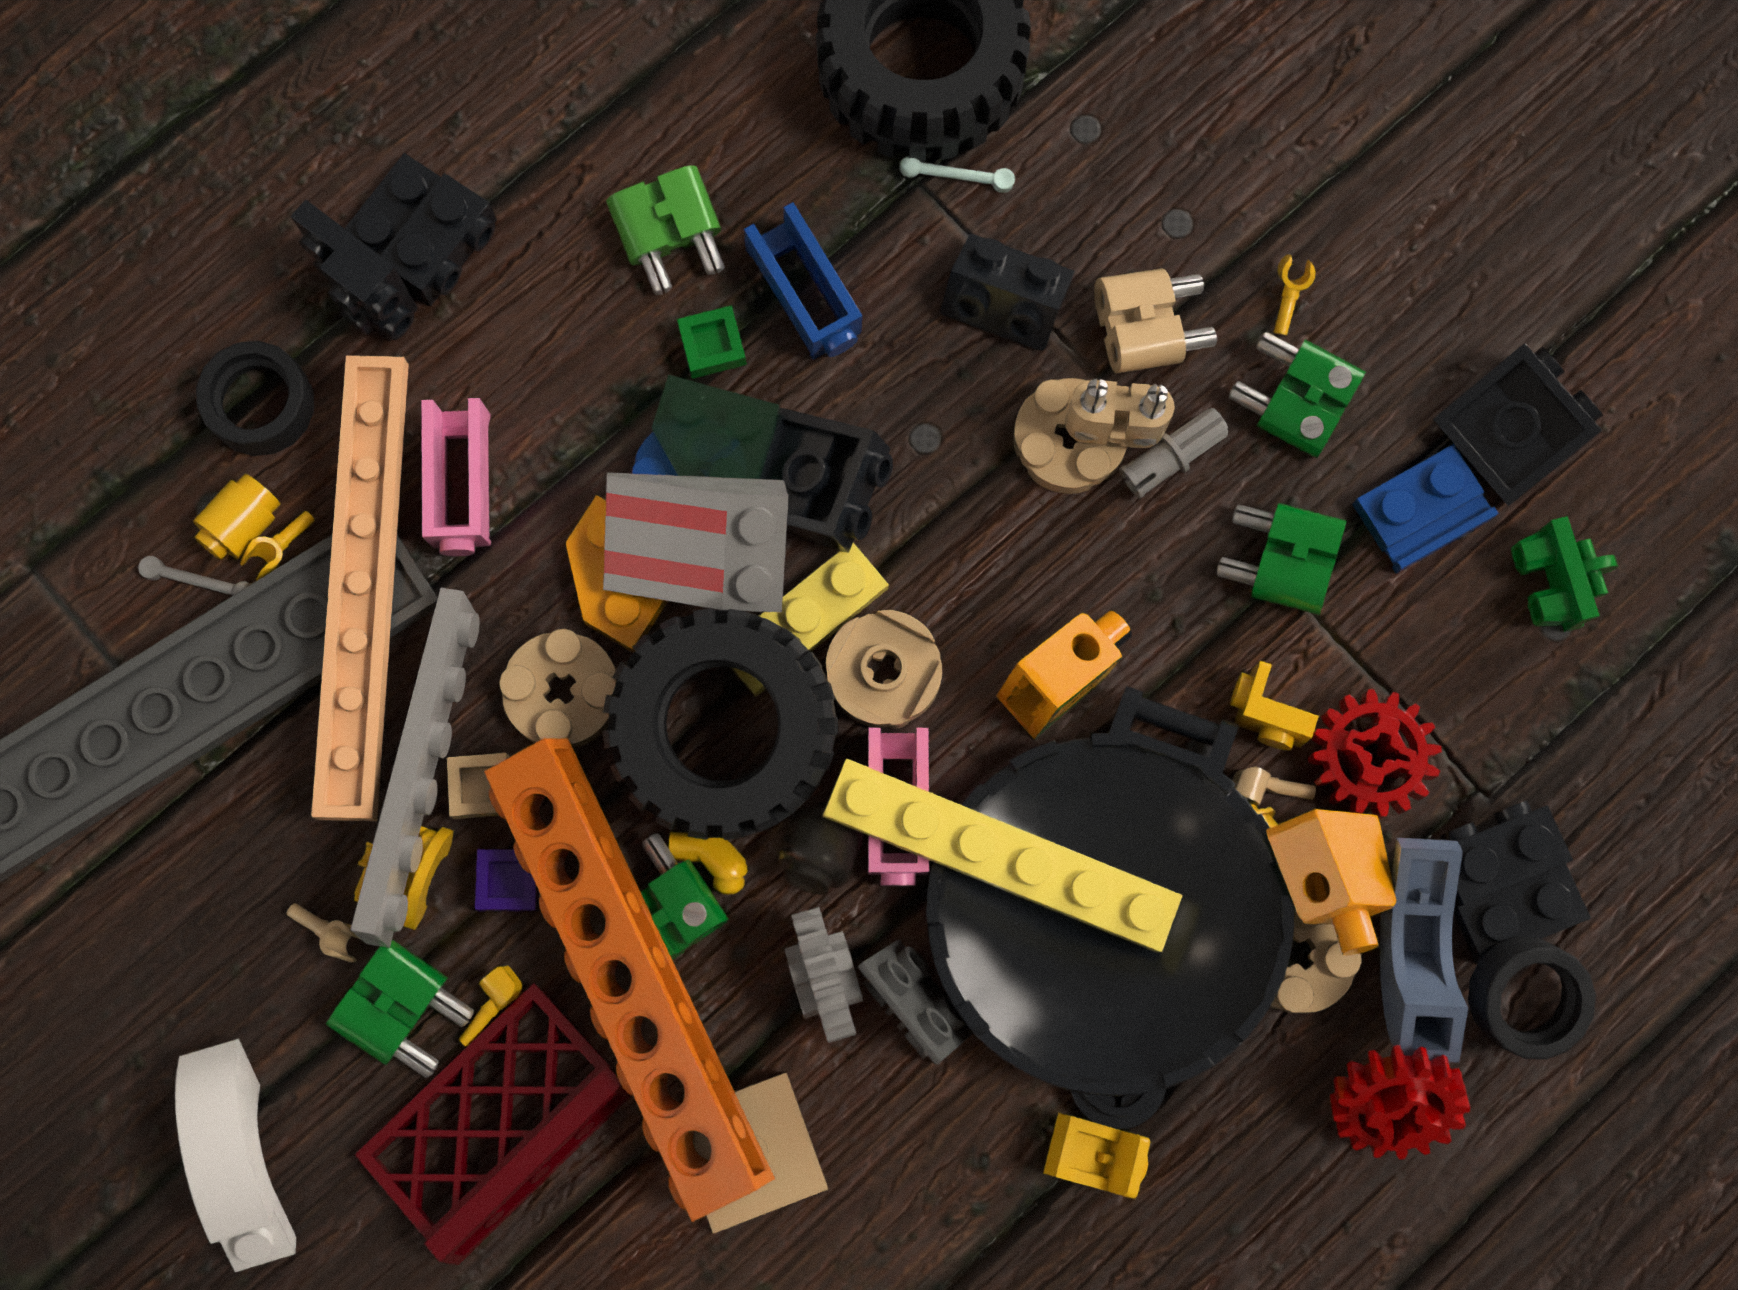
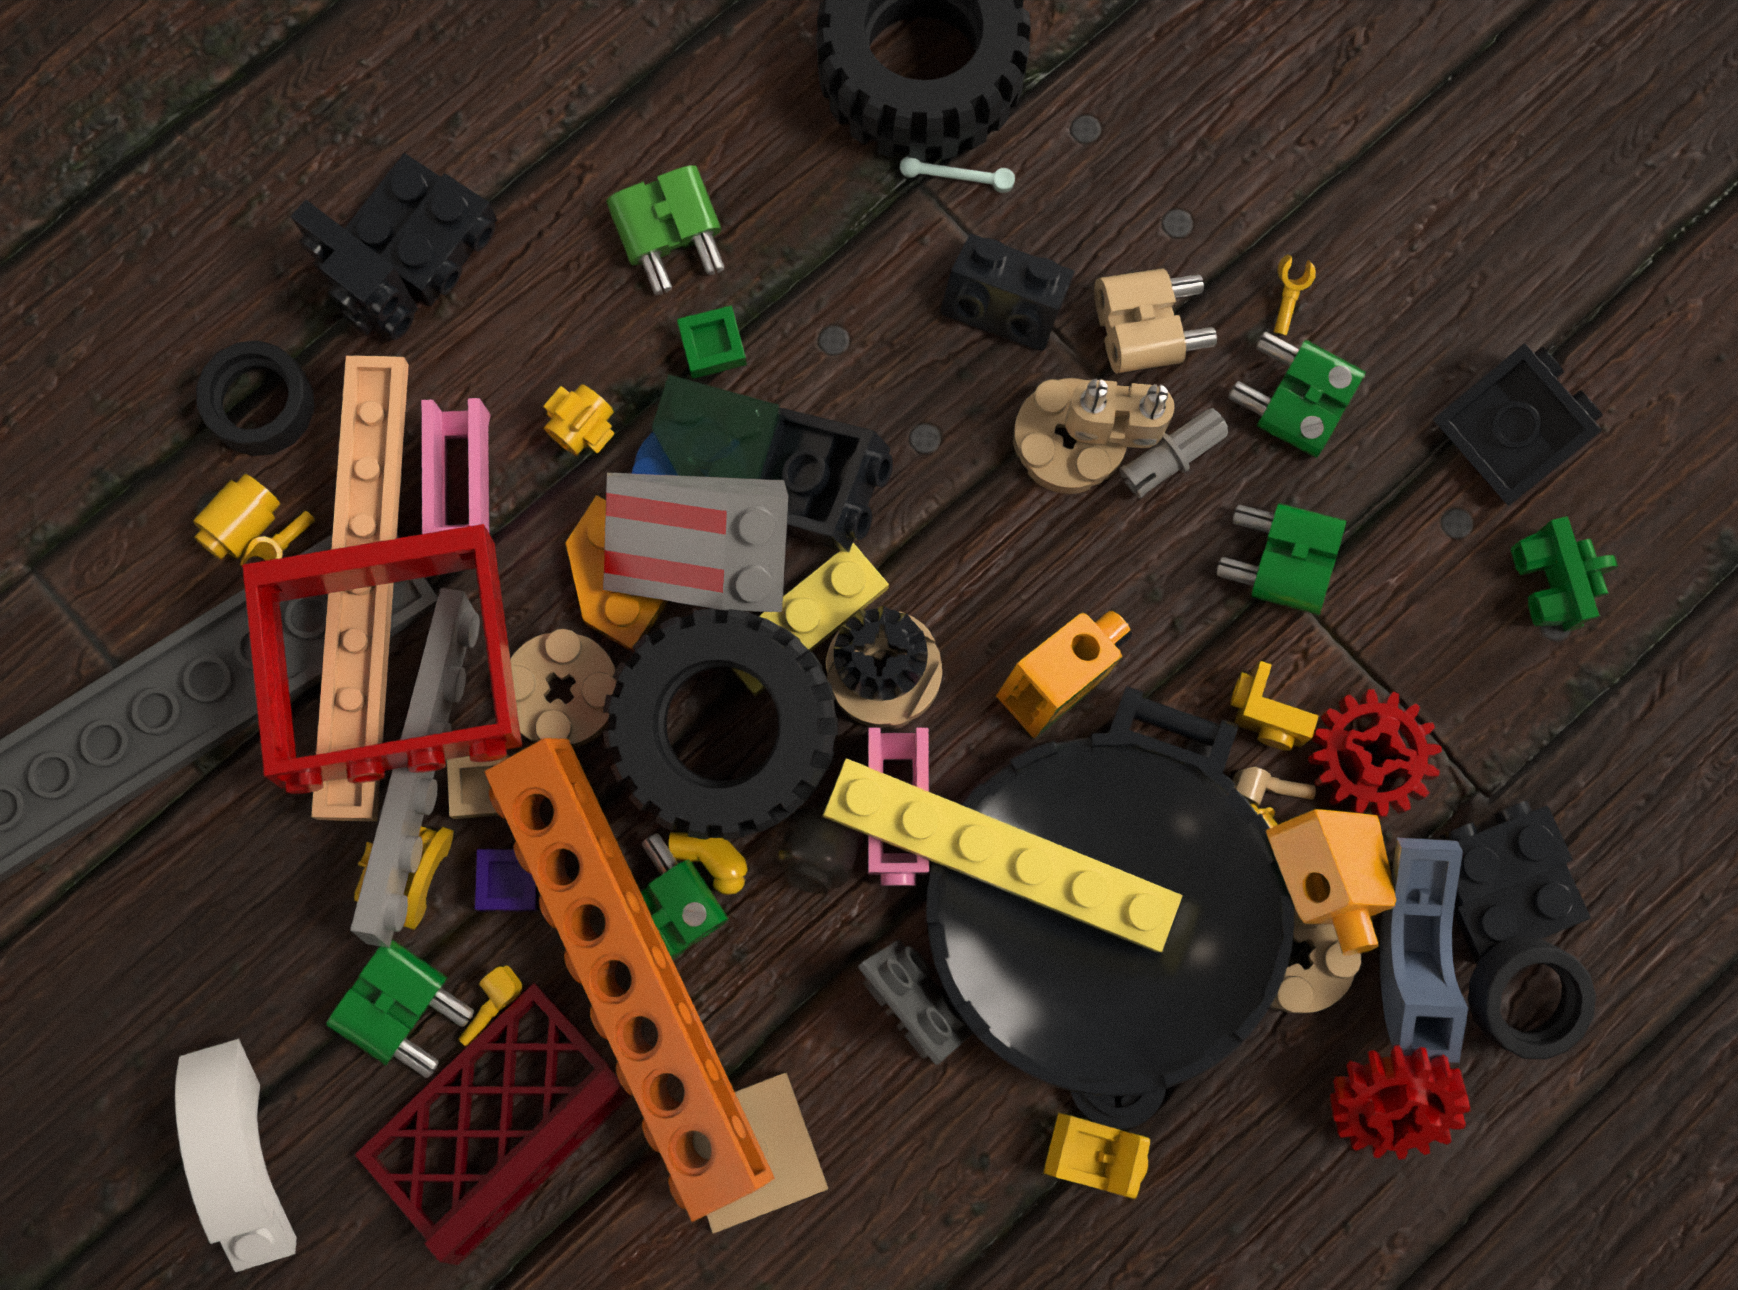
light grey hinge [138,556,251,596] -> none
tan hand [287,903,360,963] -> none
blue window [744,202,863,360] -> none
light grey gear [784,907,863,1043] -> none
blue plate [1352,444,1499,574] -> none
none -> red window [242,524,522,794]
none -> yellow gear [543,384,615,456]
none -> black gear [833,605,928,701]

